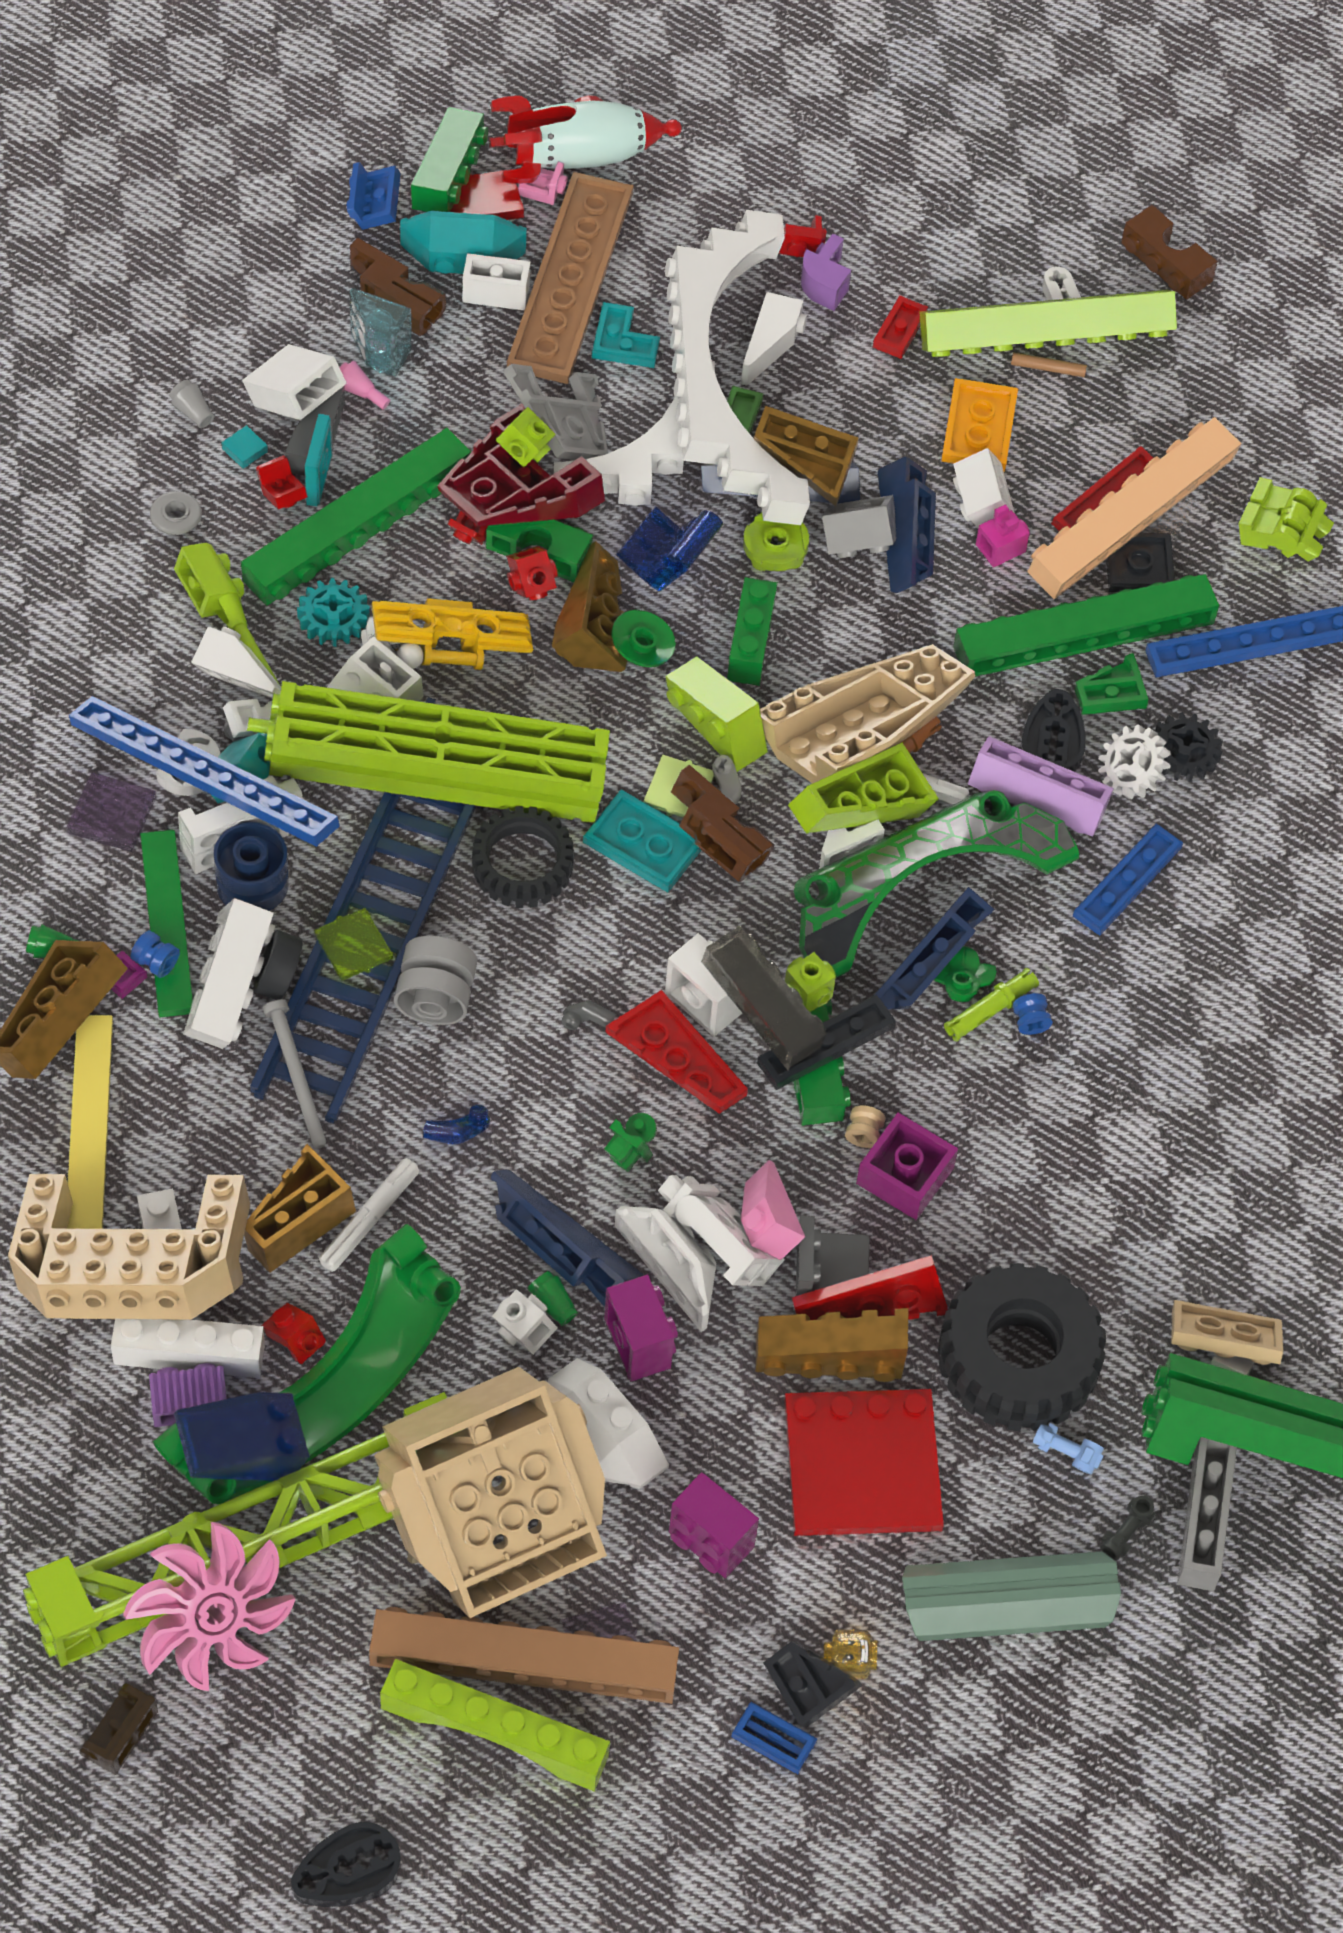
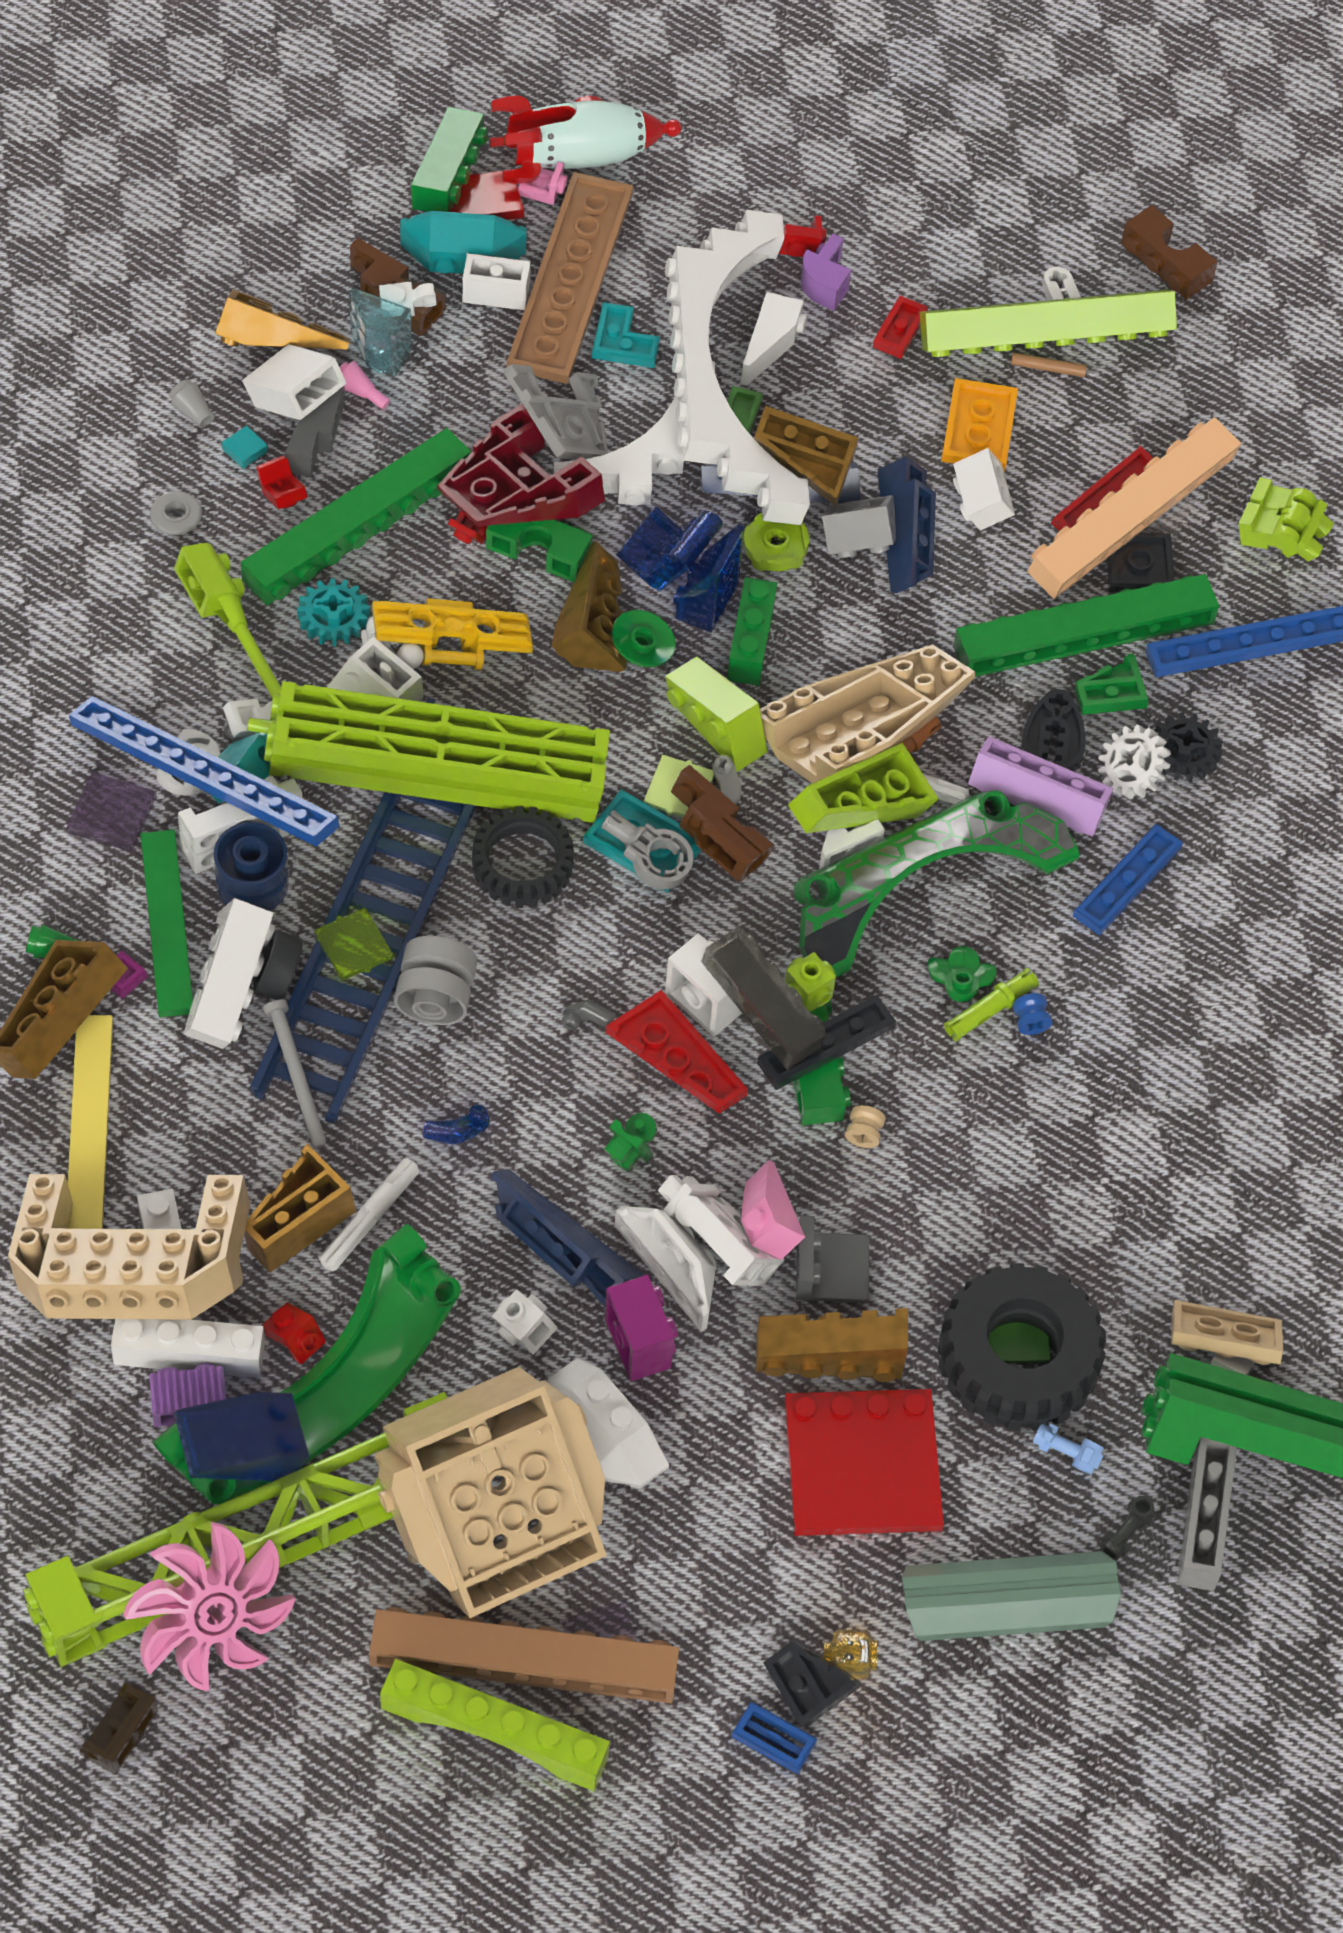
blue wheel [130,930,180,978] -> none
white slope [191,627,281,699] -> none
black piece [291,1822,401,1907] -> none
teal tile [305,414,332,507] -> none
blue bracket [346,162,401,230] -> none
lime brick [496,407,556,468] -> none
red brick [506,546,558,600] -> none
green cone [527,1271,579,1326] -> none
magenta brick [669,1472,759,1579] -> none
red wing [792,1255,948,1320] -> none
magenta brick [856,1112,958,1220] -> none
dark blue wedge [872,887,995,1010] -> none
dark pink brick [975,504,1030,568] -> none
none -> wedge [215,289,351,349]
none -> white plate [379,282,437,320]
none -> light grey pin [601,810,693,889]
none -> clear blue slope [673,524,745,633]
none -> bright green piece [988,1322,1050,1364]

